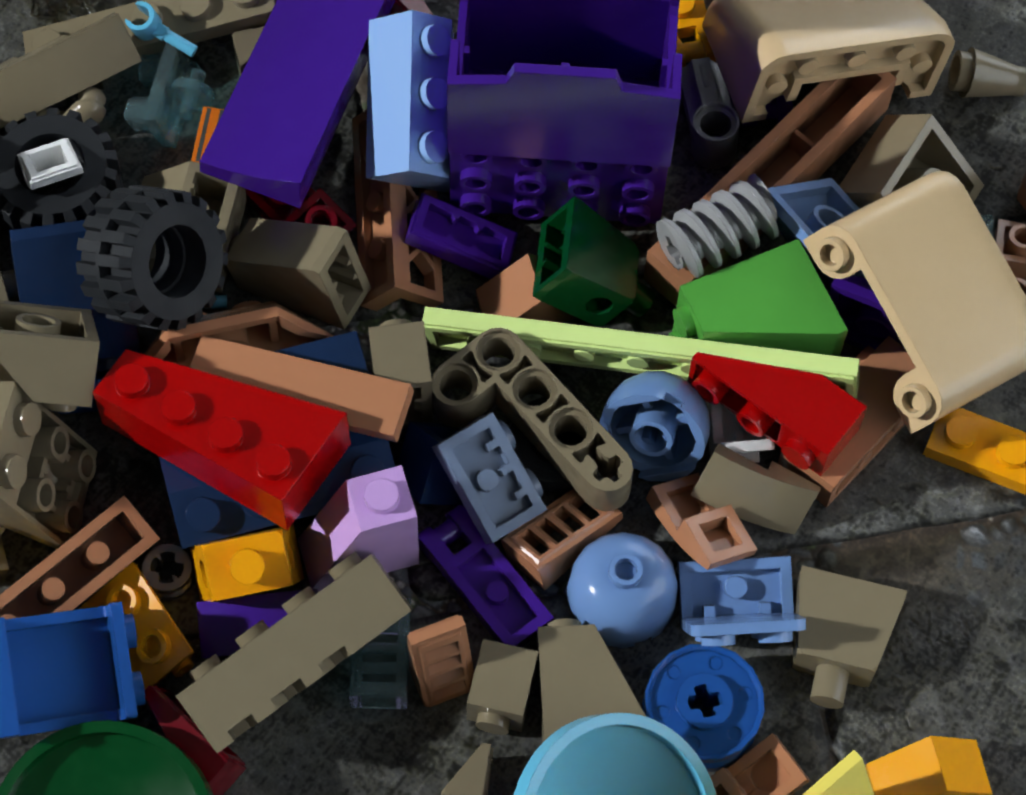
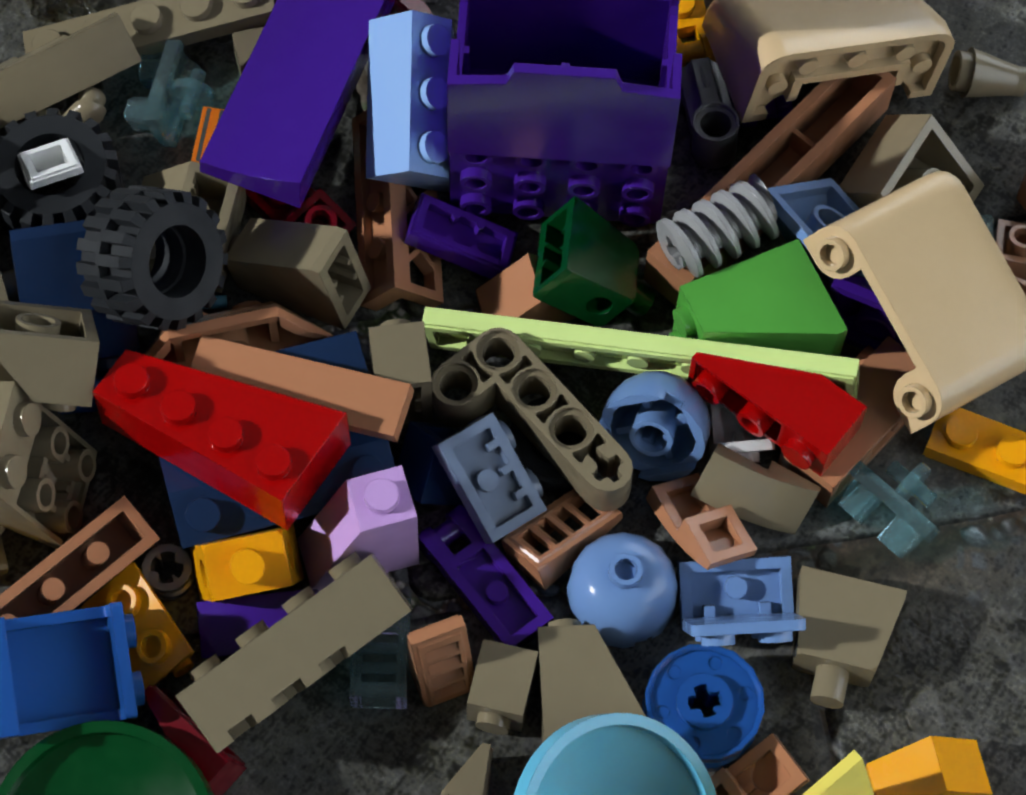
medium azure hand [125,1,198,57] -> none
none -> clear light blue hips [838,460,940,559]

